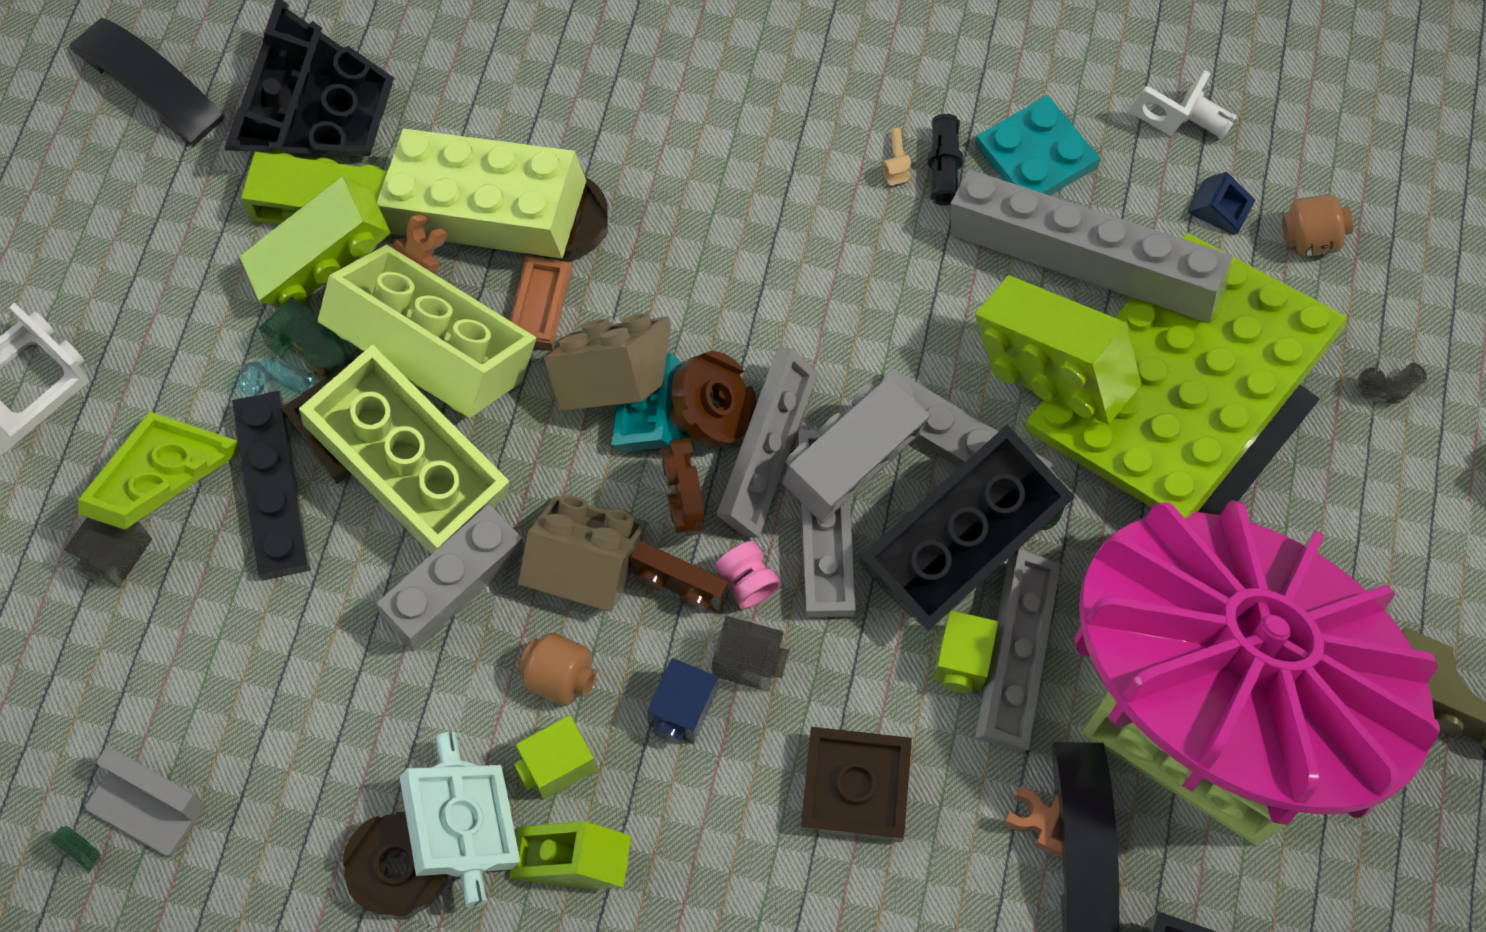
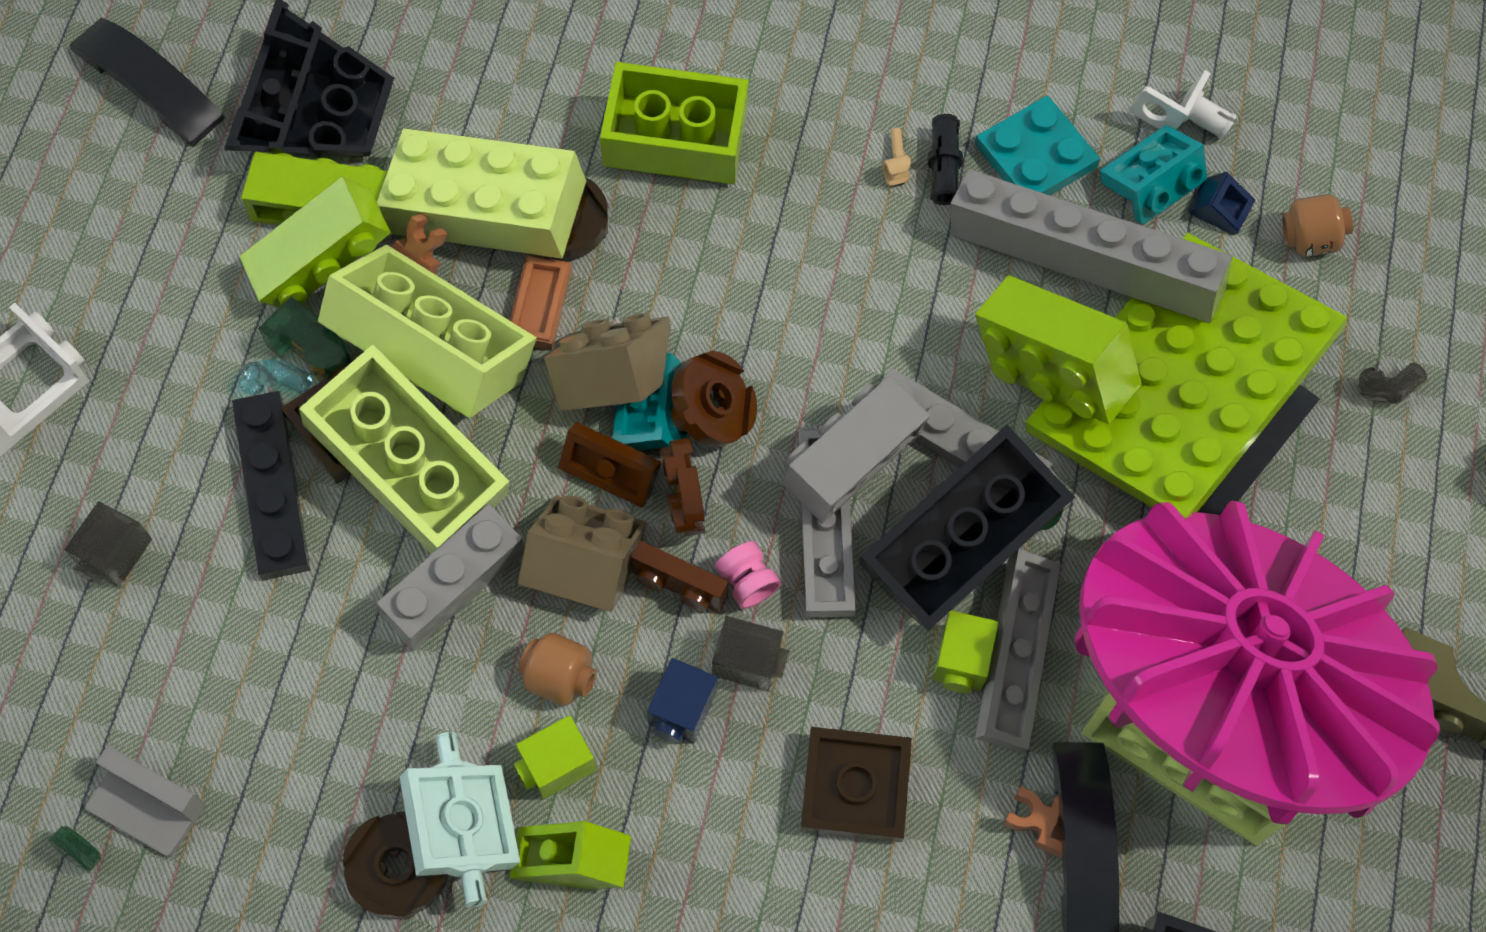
lime wing [78,411,238,530] -> none
light grey plate [716,348,818,538] -> none
none -> reddish brown plate [558,422,662,508]
none -> lime brick [600,61,749,185]
none -> teal bracket [1100,125,1207,224]

